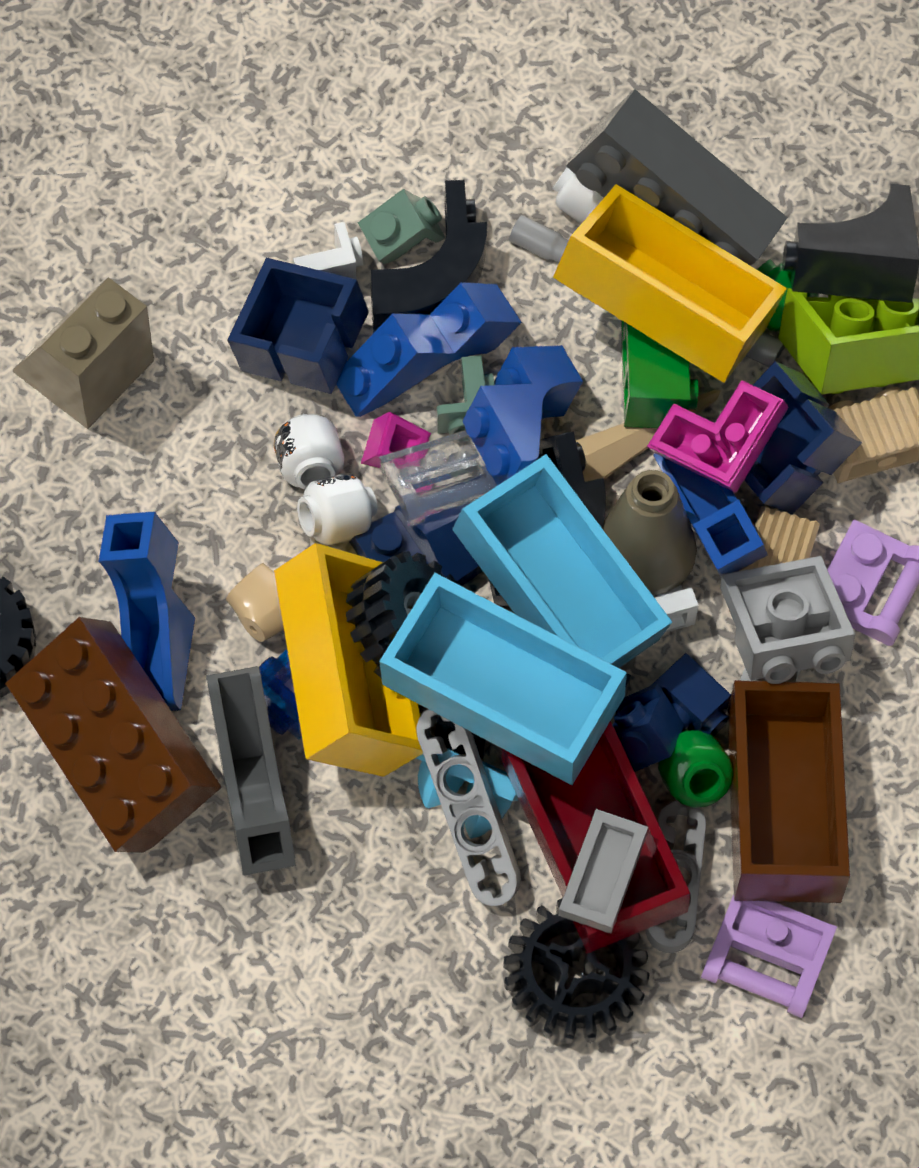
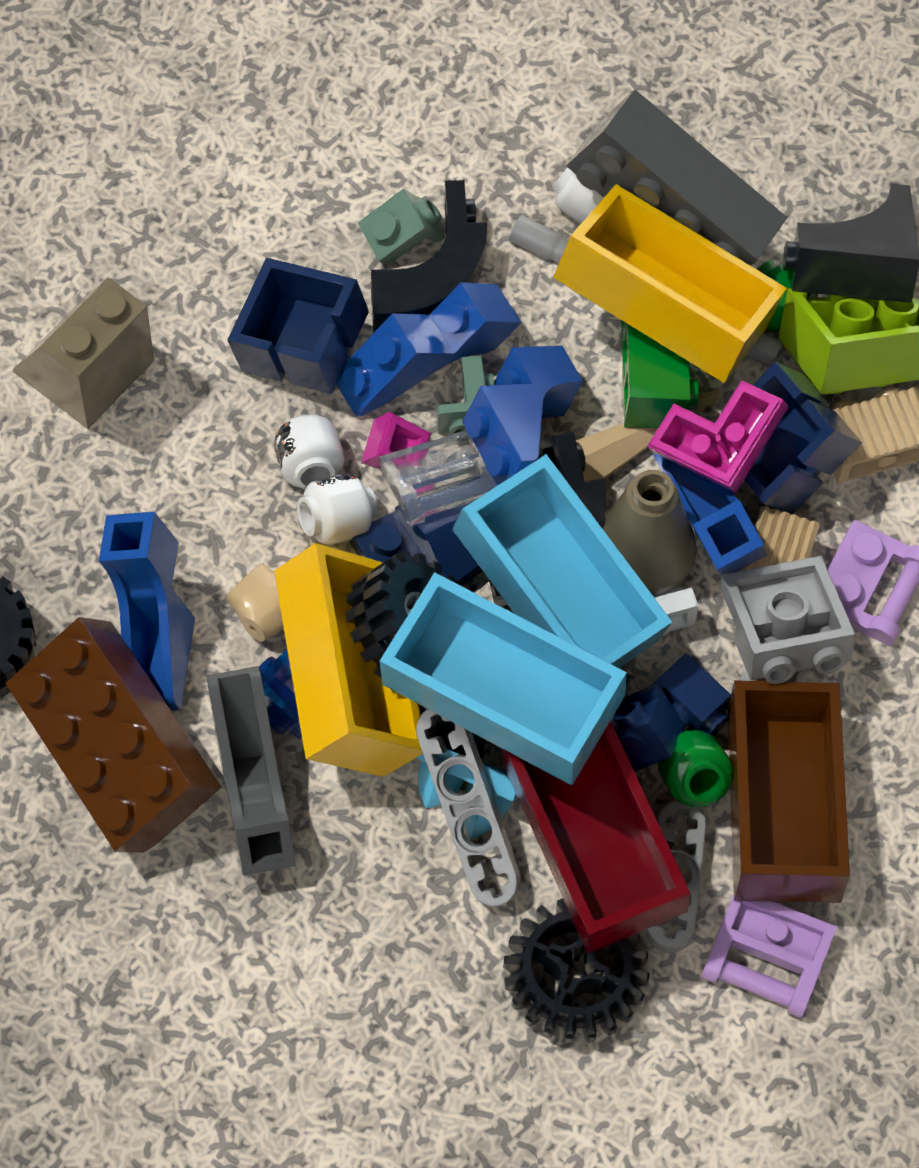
white bracket [293,222,363,279] -> none
light grey tile [559,809,648,934] -> none

